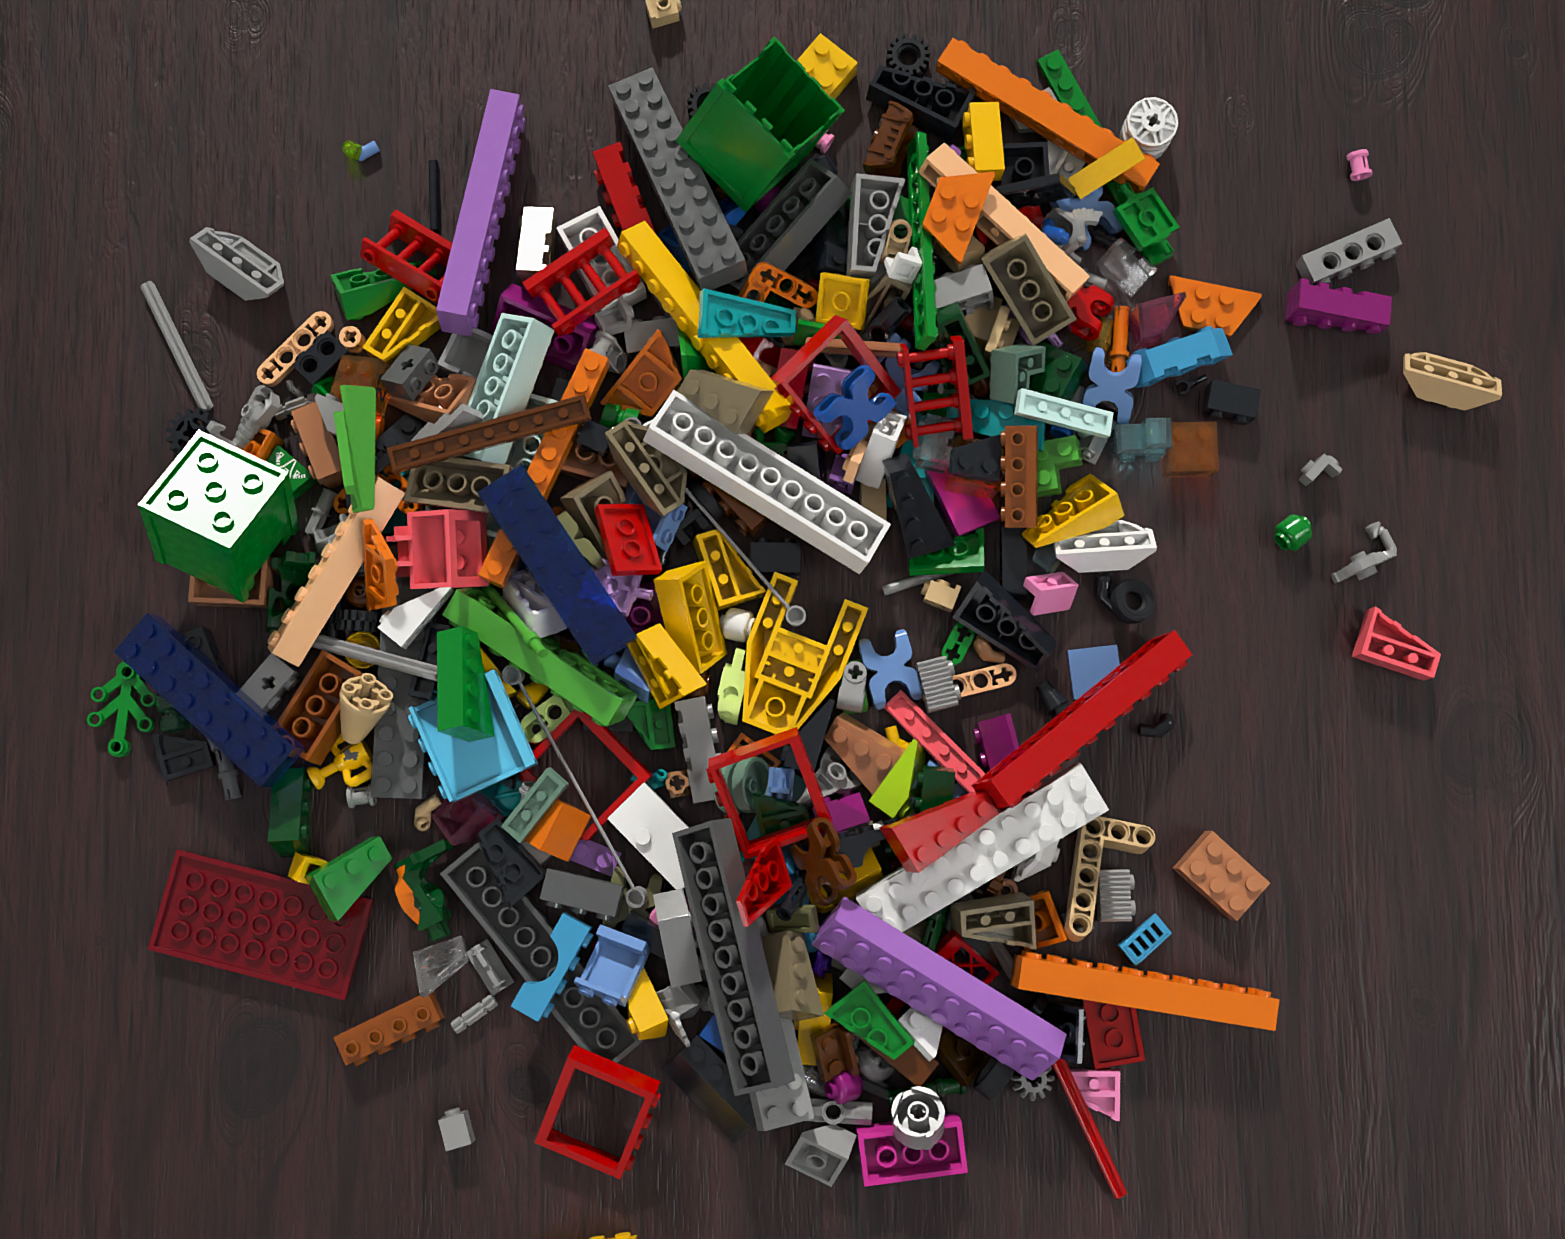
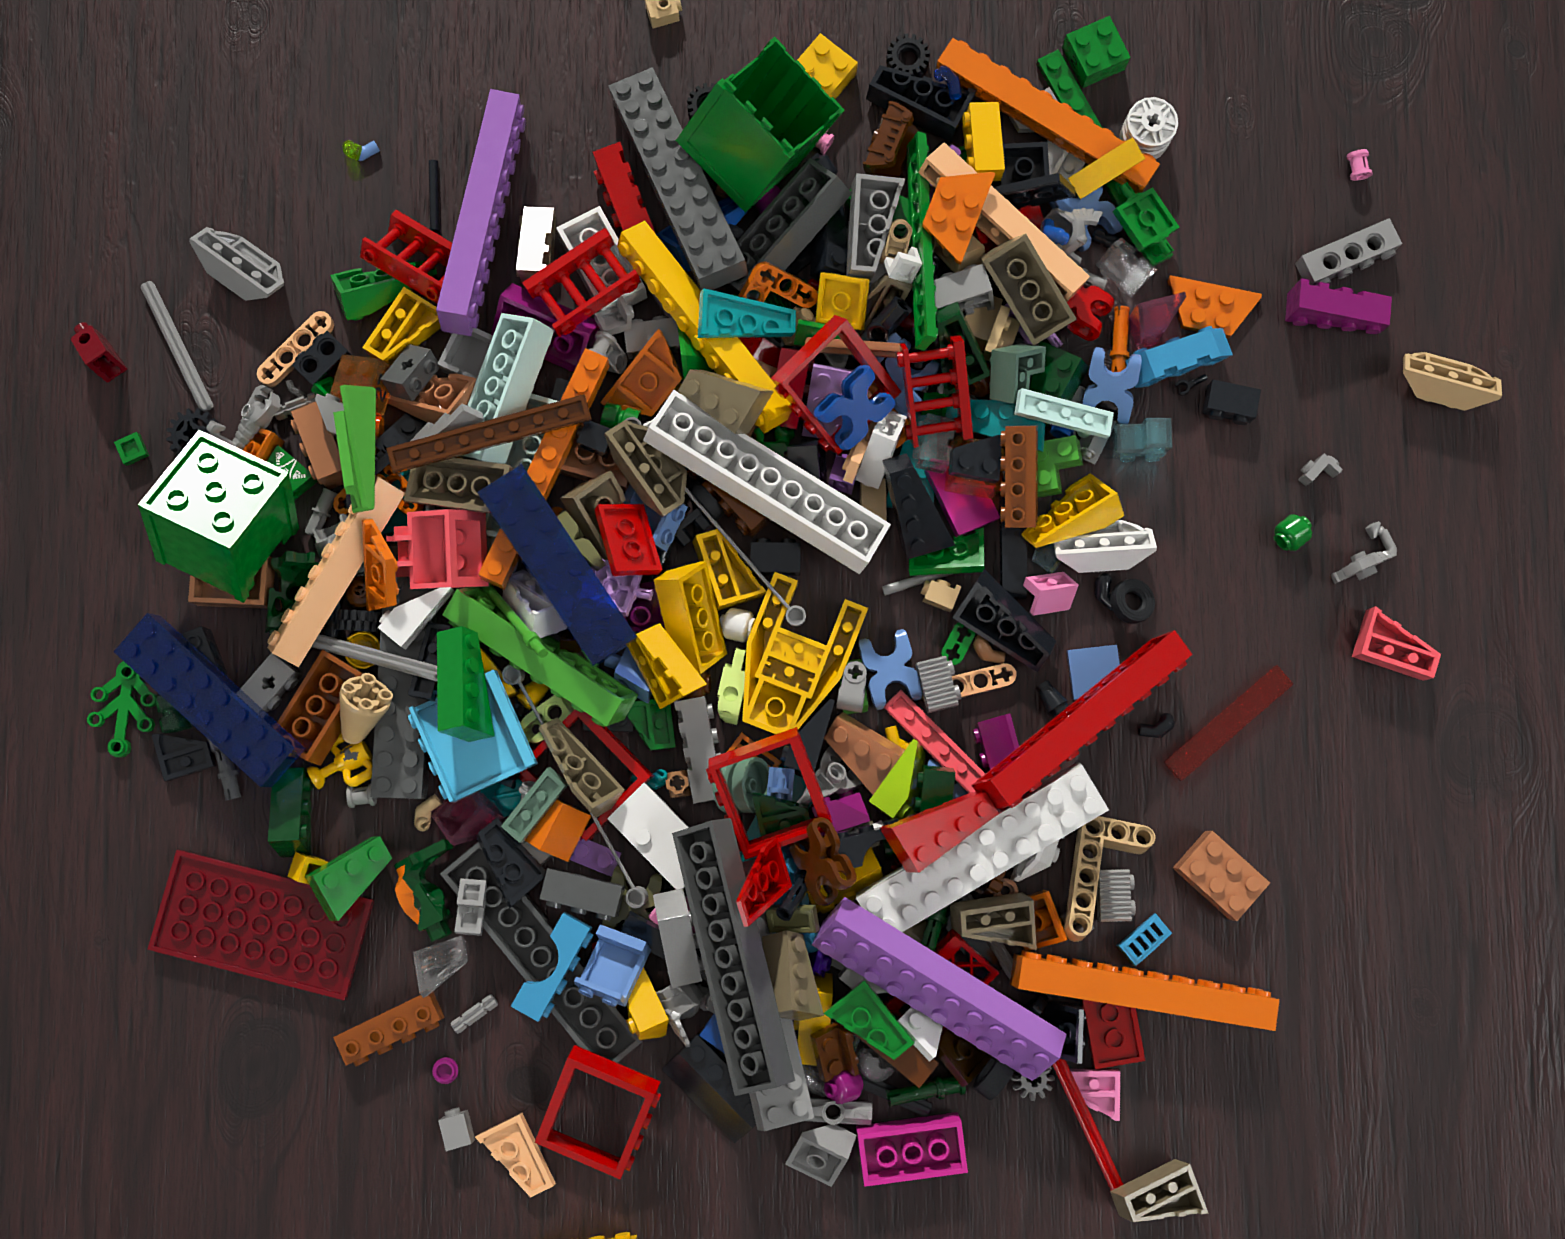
light nougat bush [339,326,366,354] -> none
light grey hinge [466,939,514,996] -> none
light grey brick [892,1086,945,1150] -> none
clear yellow cone [1087,317,1114,354] -> none
clear orange brick [1161,422,1219,477] -> none
none -> dark red torso [71,322,127,383]
none -> green plate [114,432,149,466]
none -> magenta plate [432,1057,459,1084]
none -> light grey slope [454,878,487,936]
none -> light nougat wing [475,1113,556,1197]
none -> dark tan wedge [539,717,625,818]
none -> clear blue arm [934,66,962,100]
none -> green brick [1062,16,1131,88]
none -> dark tan wedge [1110,1159,1209,1222]
none -> clear red tile [1164,665,1293,781]

